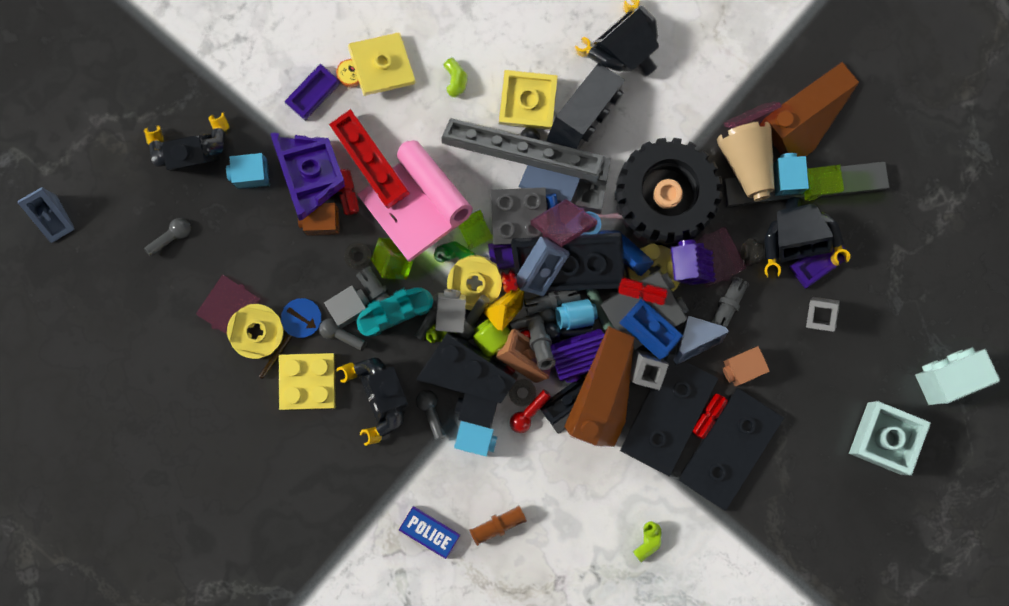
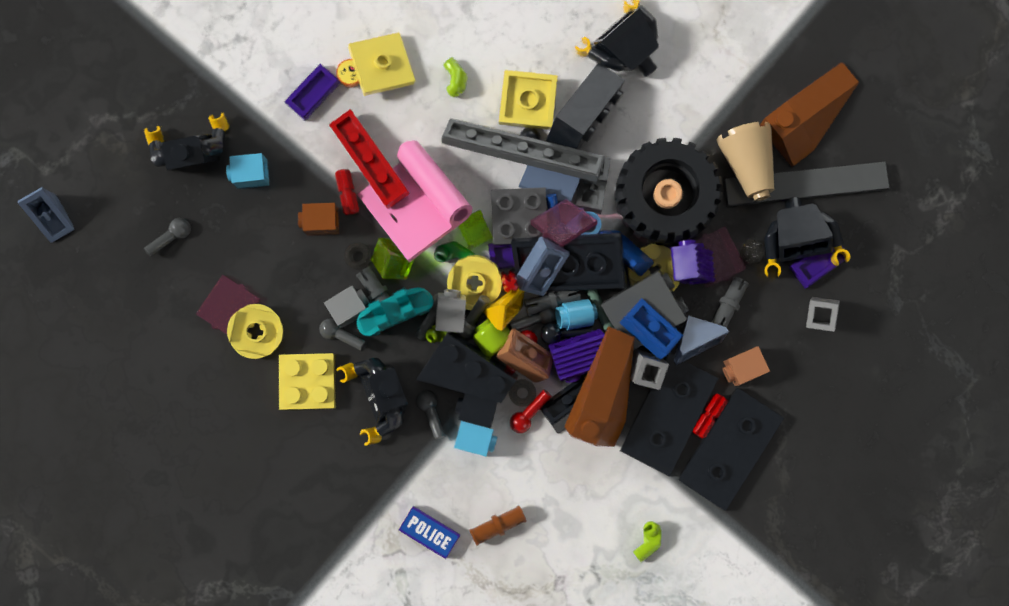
blue piece [259,298,322,379] -> none
dark purple wing [270,133,345,221] -> none
dark grey pin [526,316,555,370] -> none
red piece [619,278,667,305] -> none
clear pink piece [724,101,782,128] -> none
medium azure brick [773,153,809,196] -> none
clear neon green panel [804,165,844,201] -> none
light aqua brick [849,401,931,475] -> none
light aqua brick [915,347,1000,405] -> none

